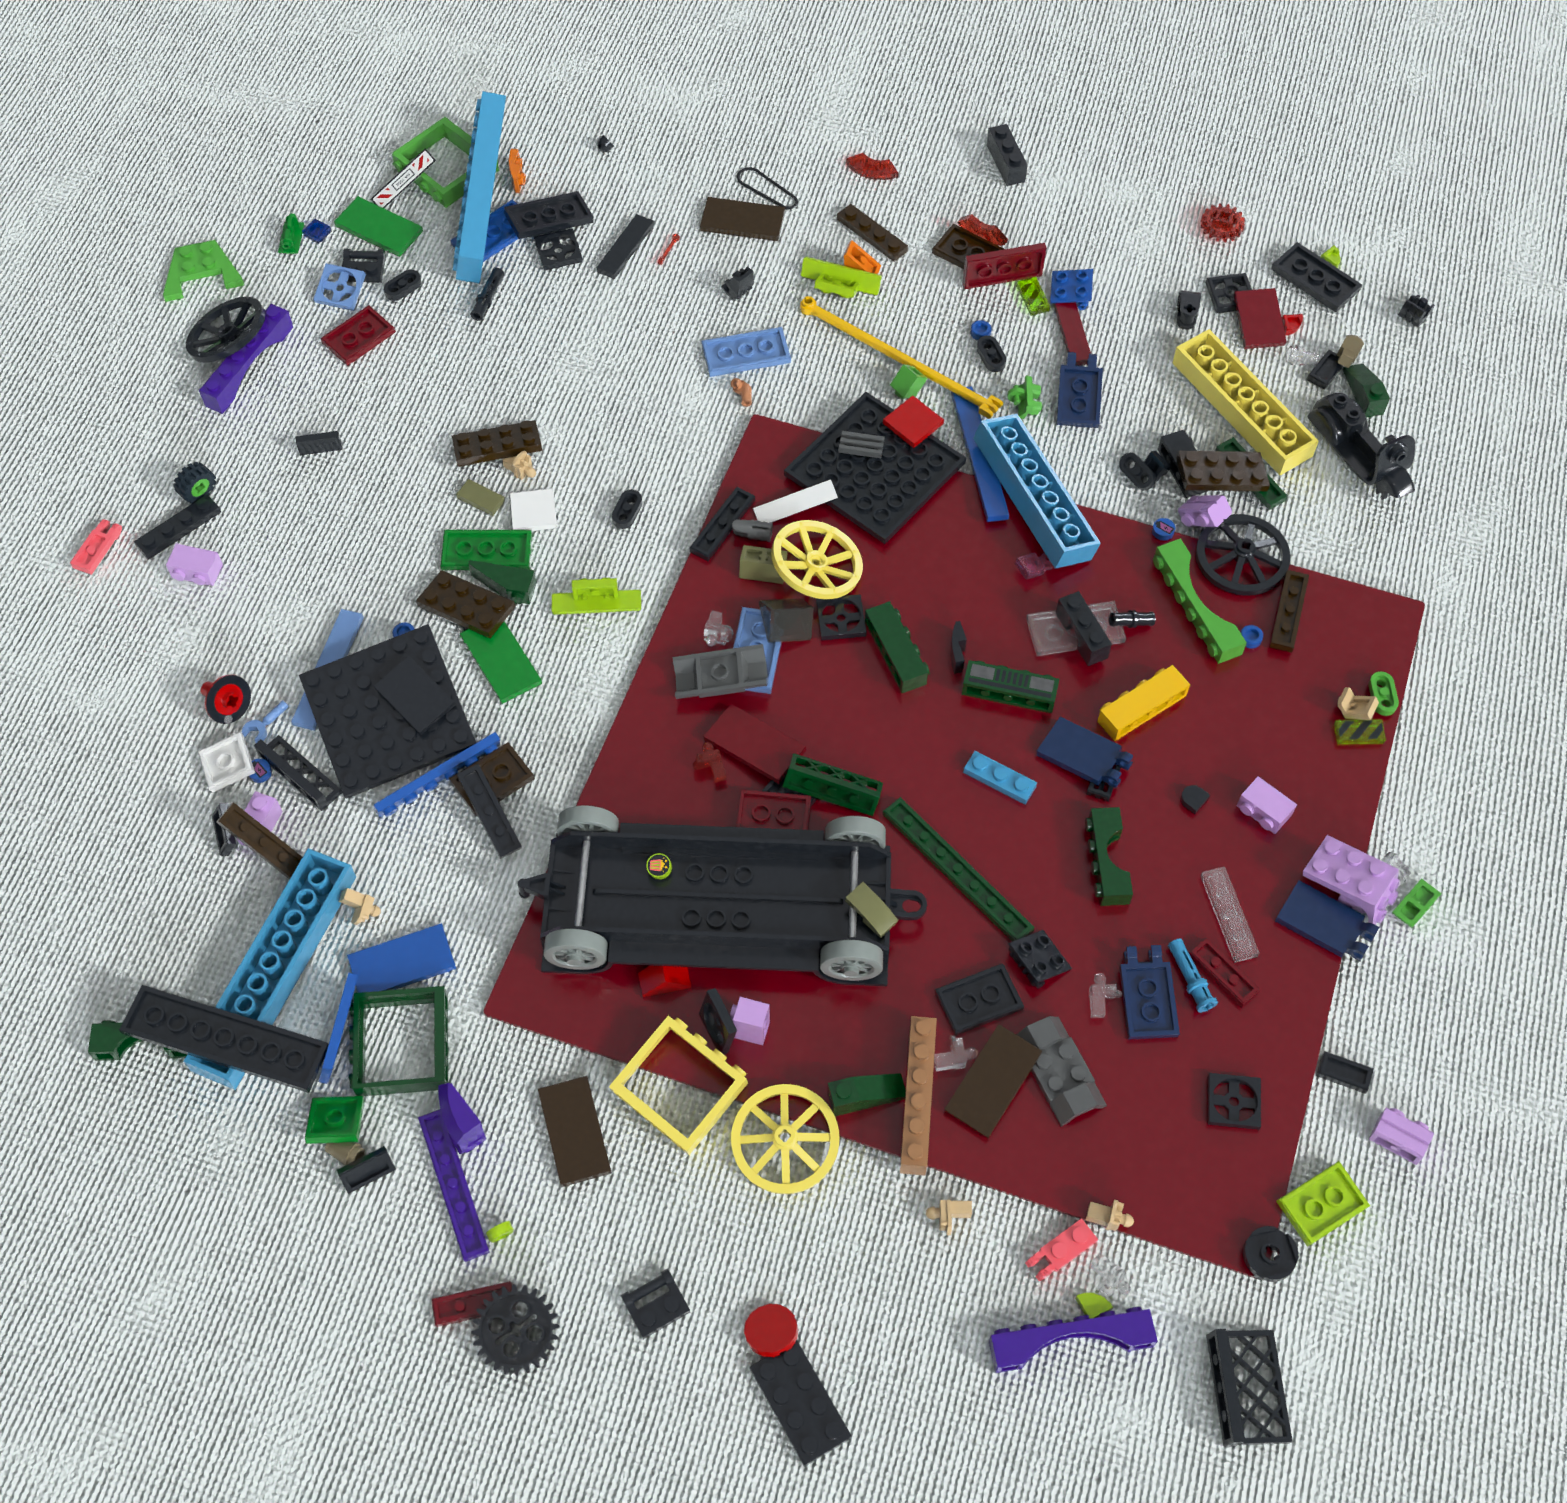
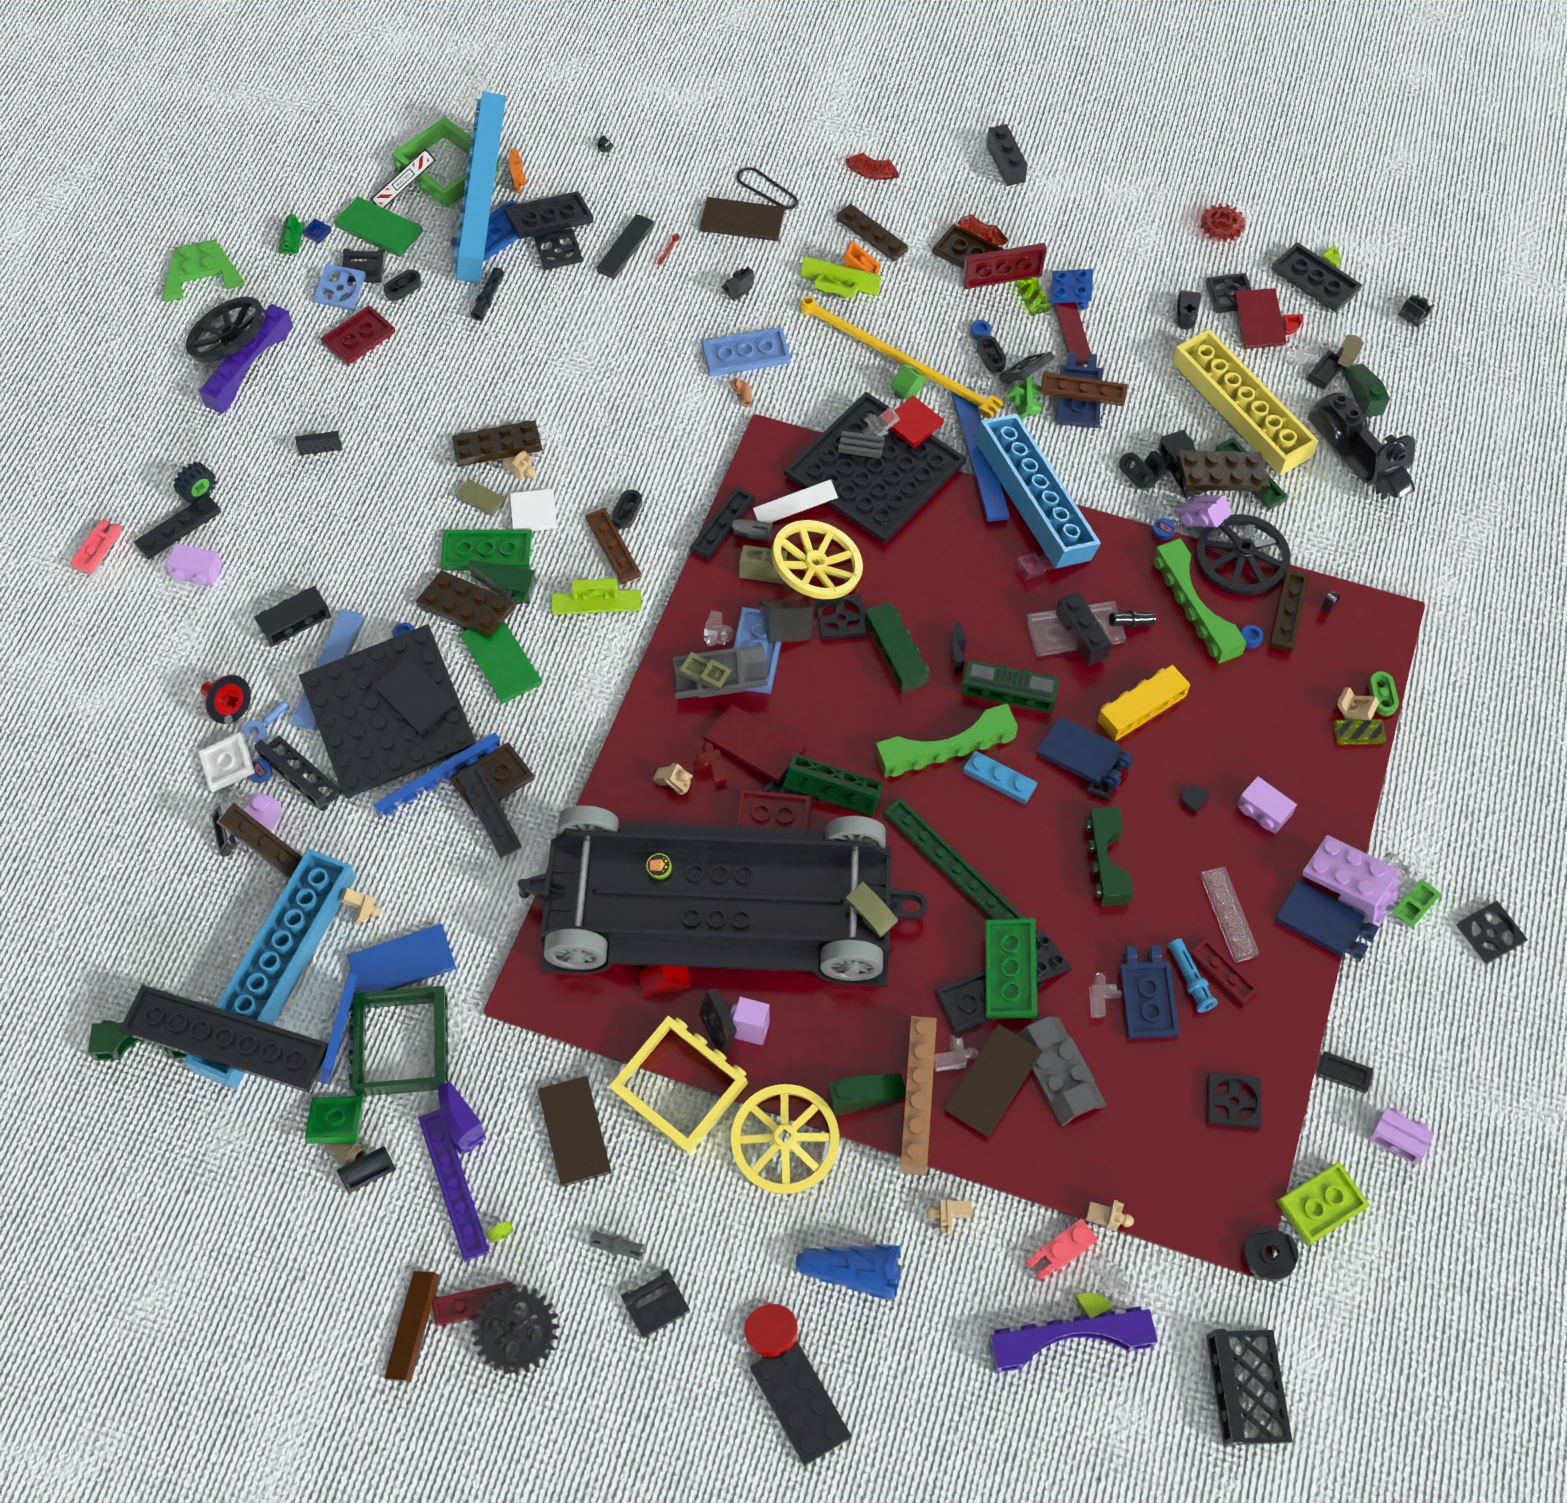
none -> black brick [254,586,331,648]
none -> reddish brown tile [384,1271,440,1383]
none -> reddish brown tile [585,508,641,585]
none -> dark grey pin [589,1230,645,1261]
none -> tan piece [653,763,693,795]
none -> olive slope [679,652,732,690]
none -> blue cone [796,1244,901,1300]
none -> clear piece [864,407,900,436]
none -> bright green arch [875,704,1018,777]
none -> green tile [985,918,1038,1019]
none -> black piece [999,352,1055,383]
none -> reddish brown tile [1040,372,1127,407]
none -> black tile [1321,591,1340,614]
none -> black piece [1456,901,1528,965]

